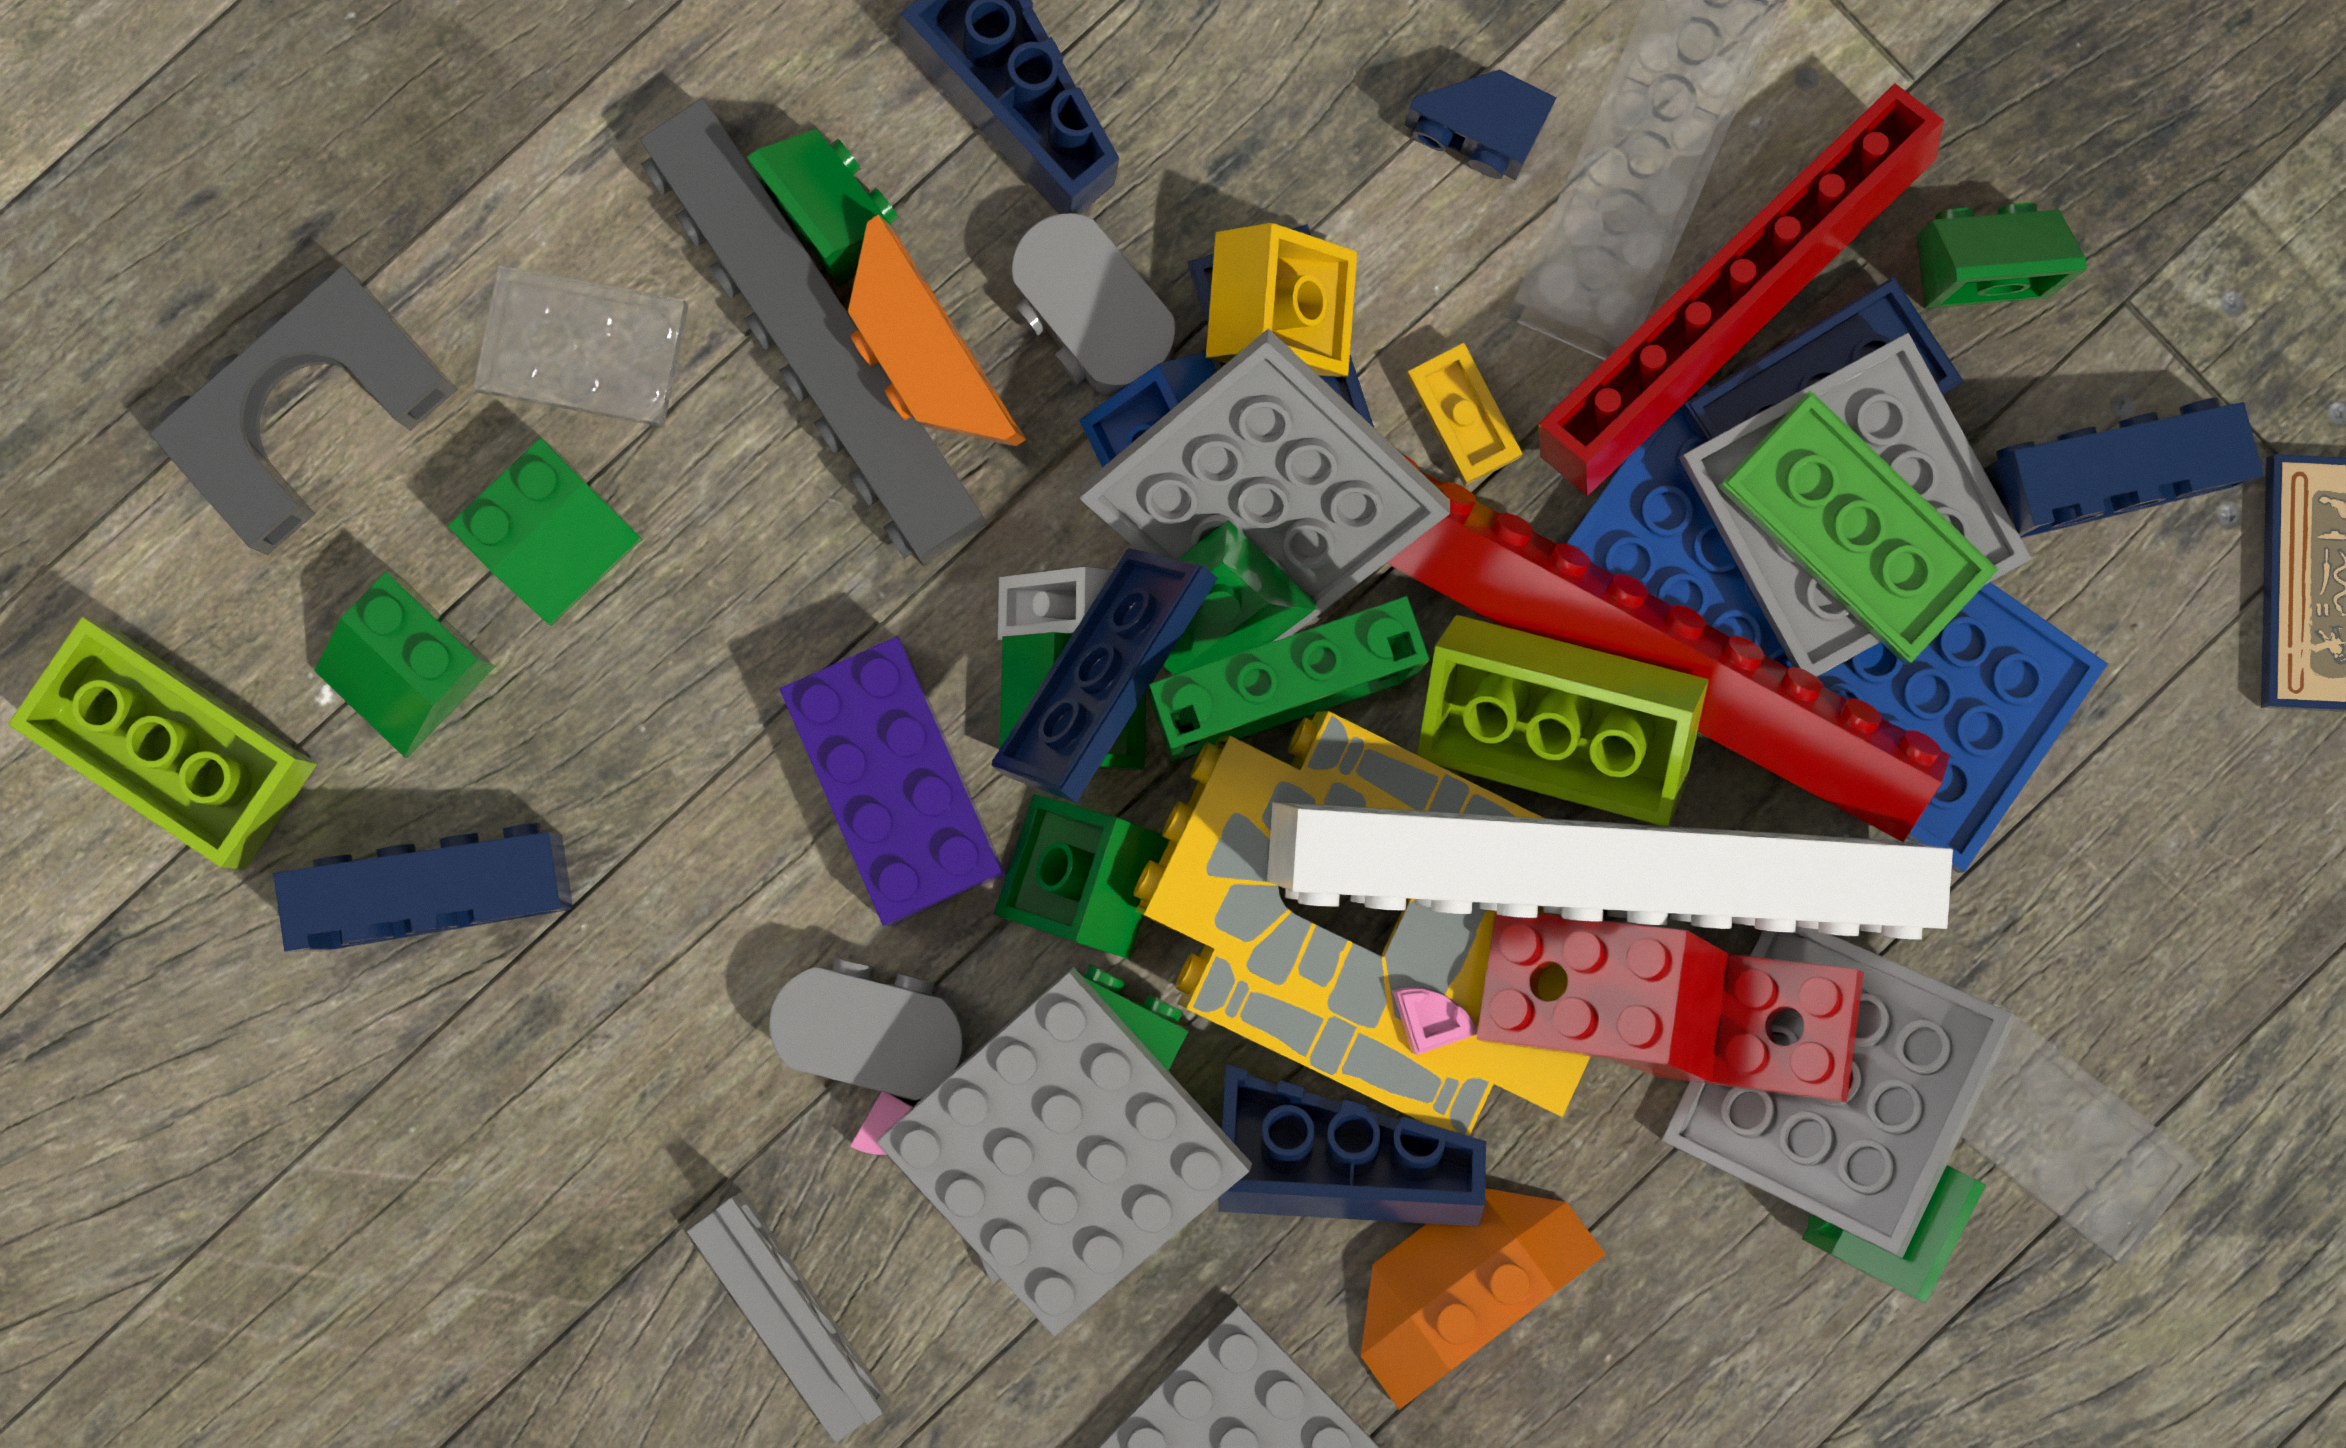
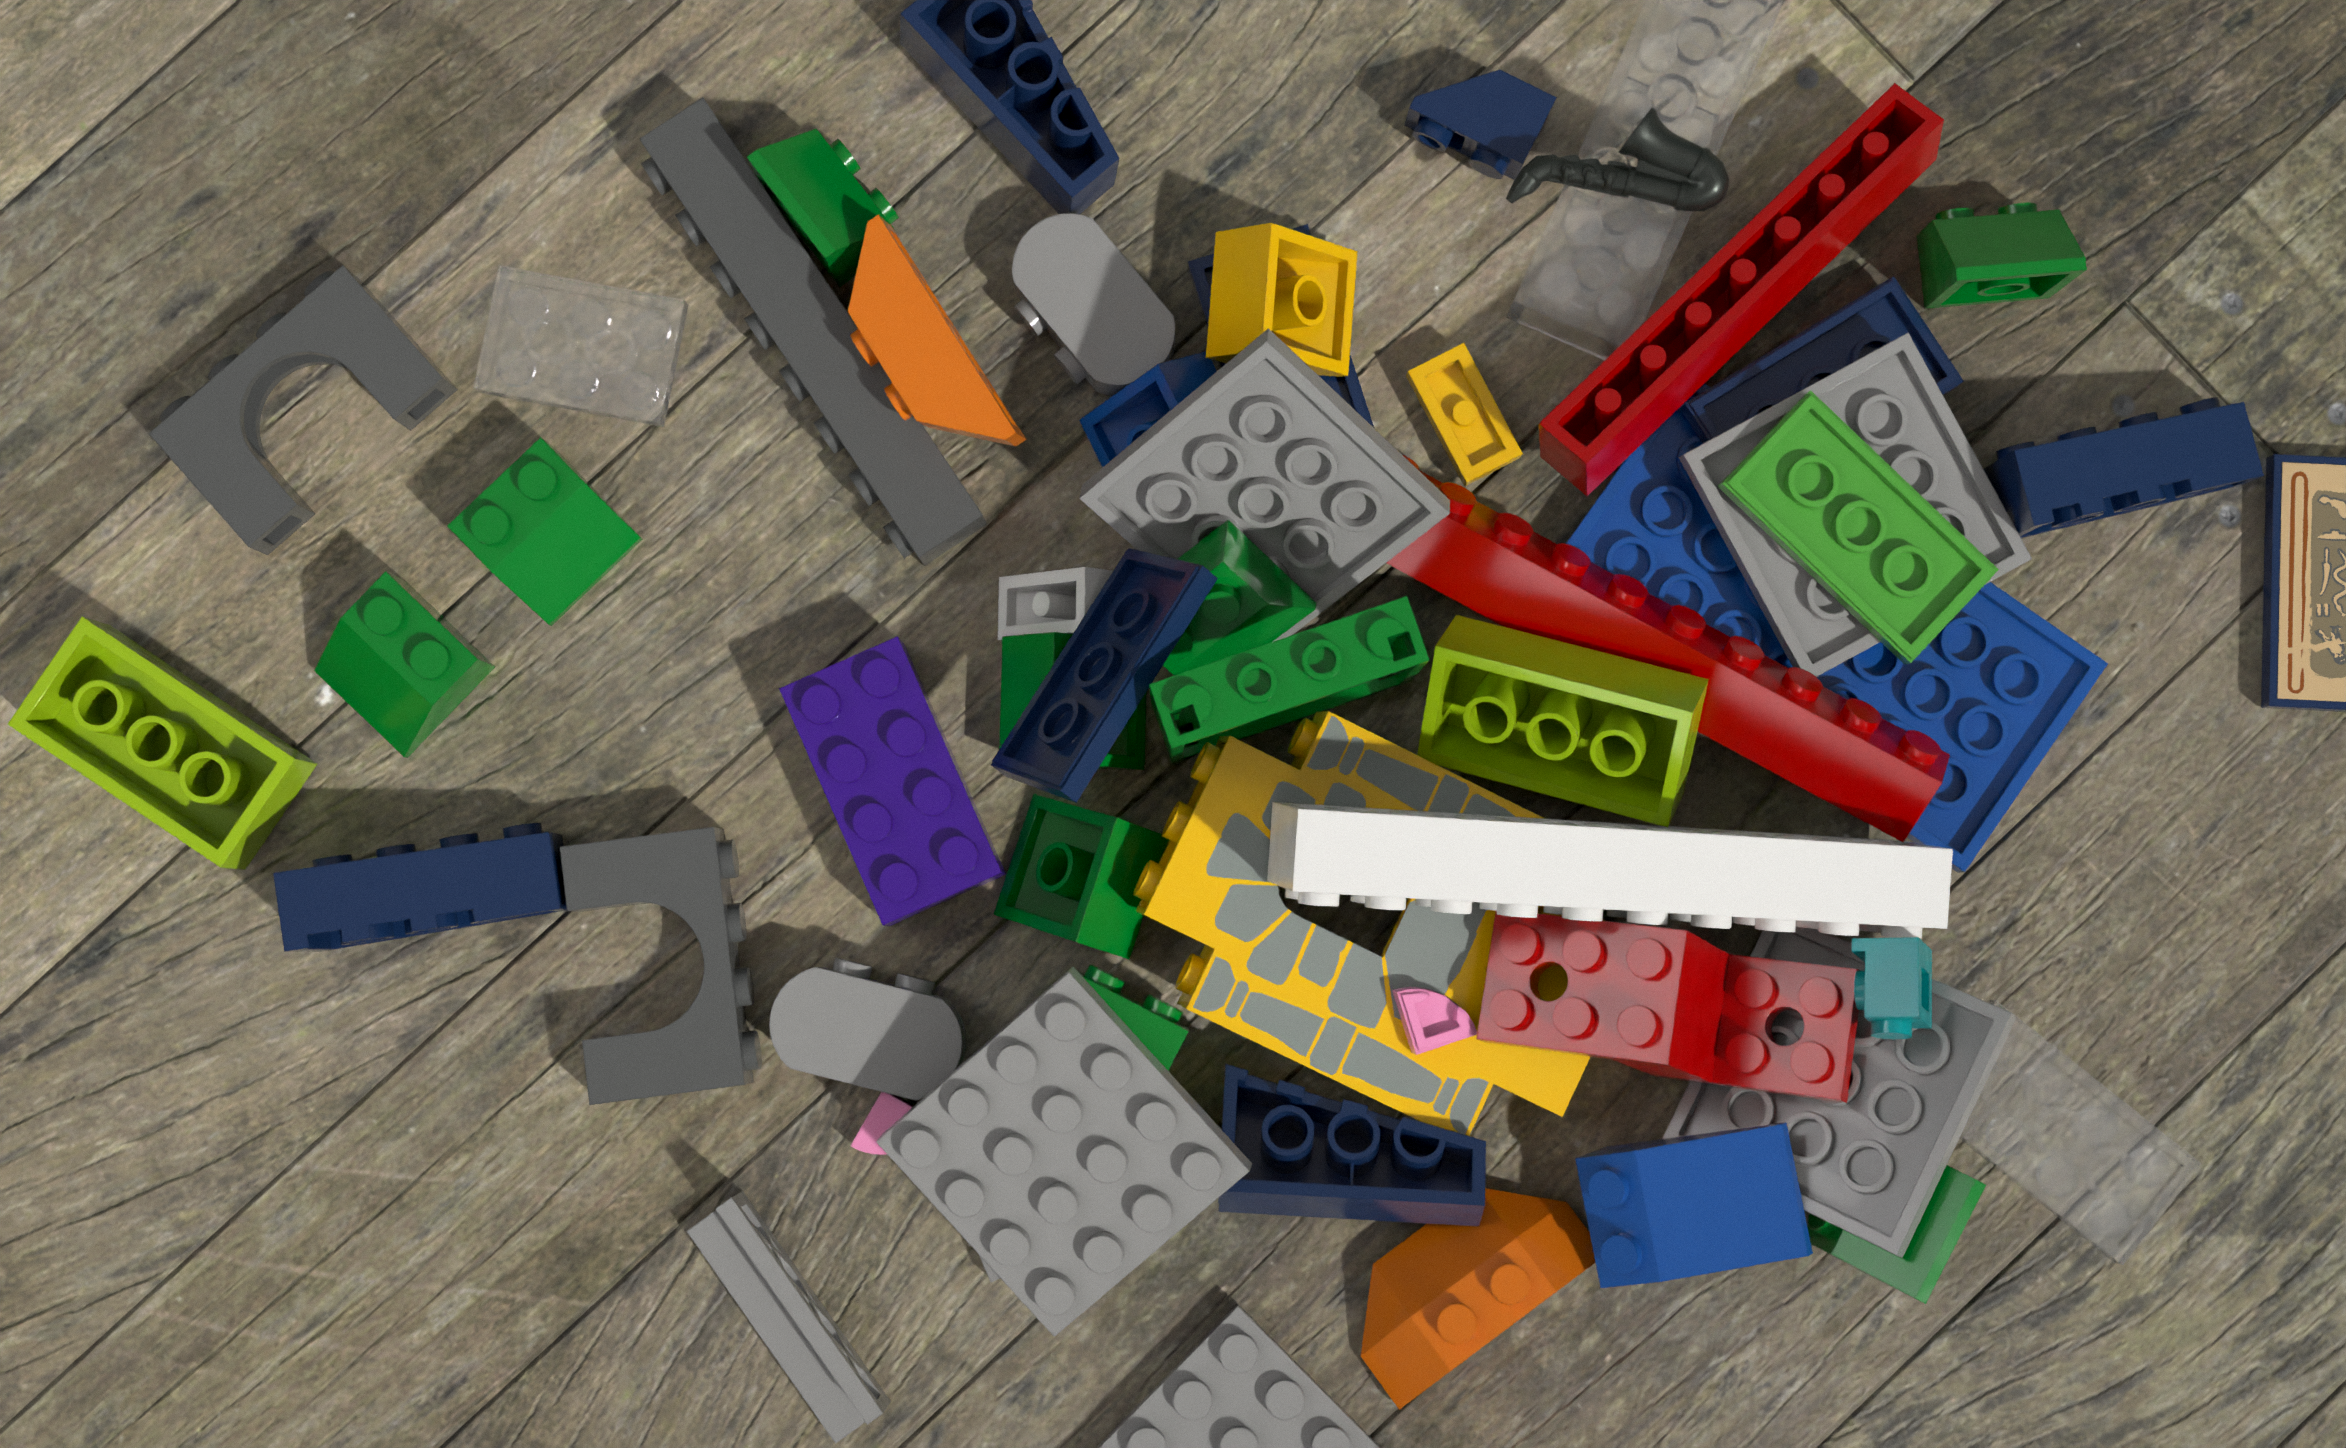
none -> dark grey arch [560,827,762,1105]
none -> pearl dark grey piece [1506,107,1729,212]
none -> blue slope [1575,1122,1813,1288]
none -> teal brick [1851,937,1932,1039]

